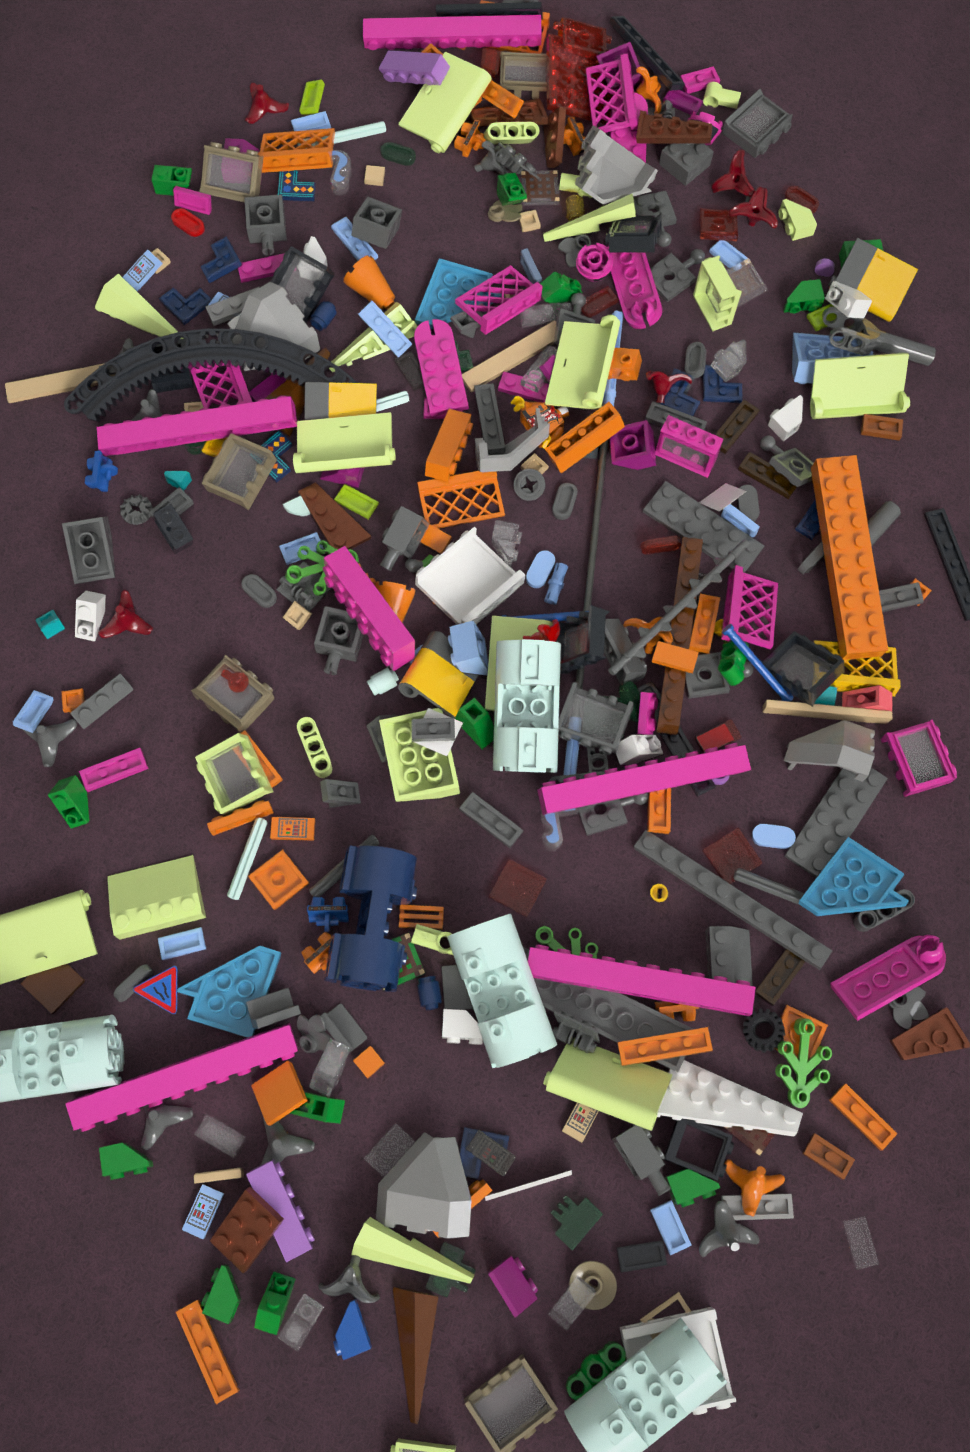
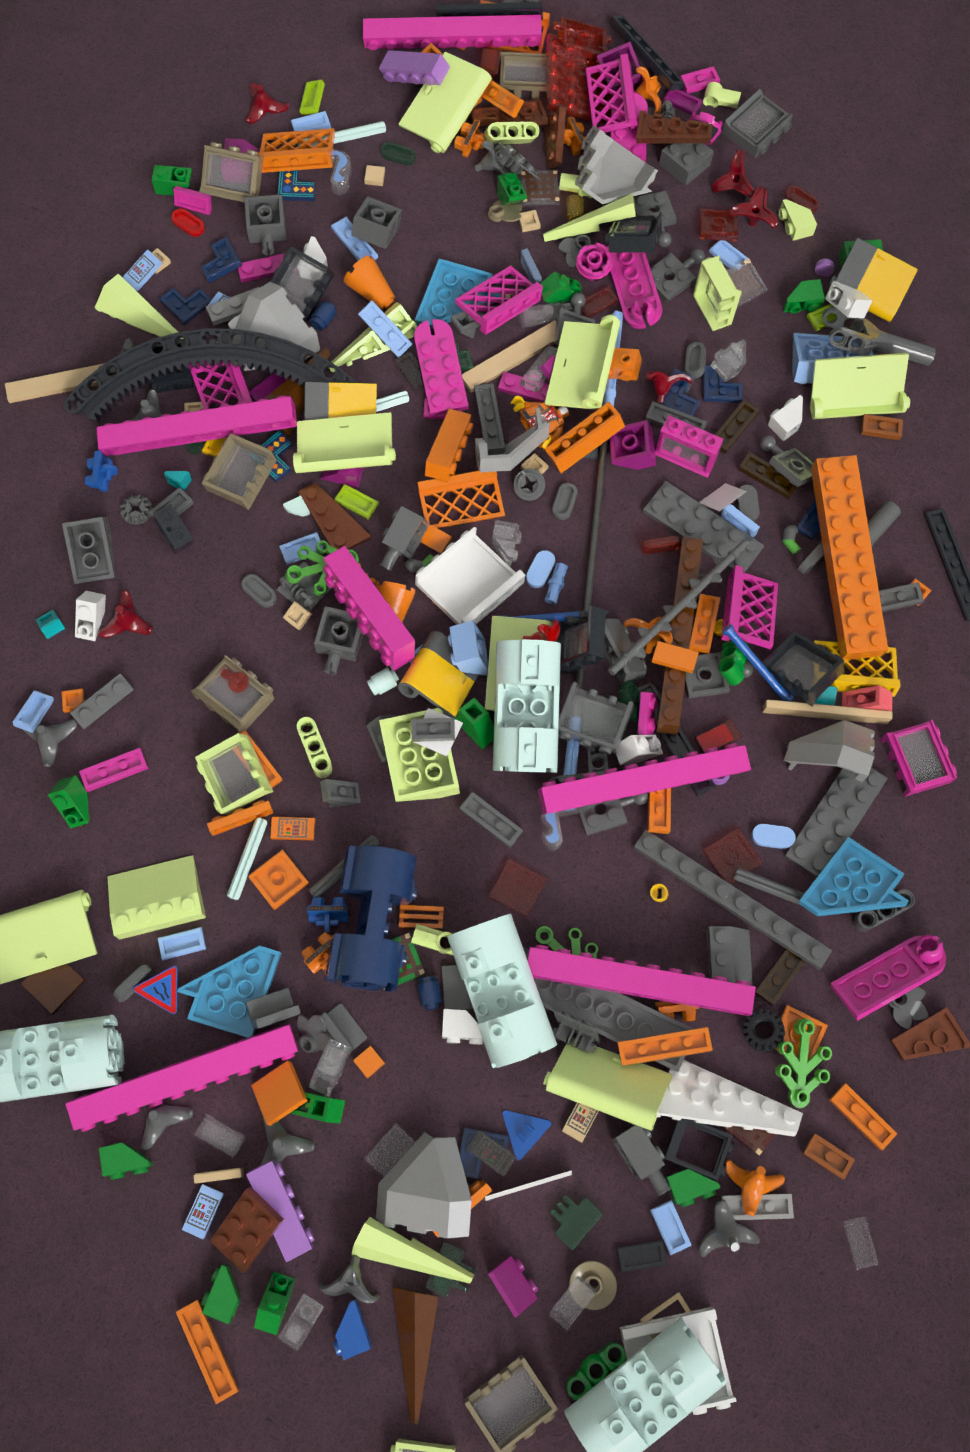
none -> blue piece [502,1110,551,1160]
none -> arm [782,525,801,555]

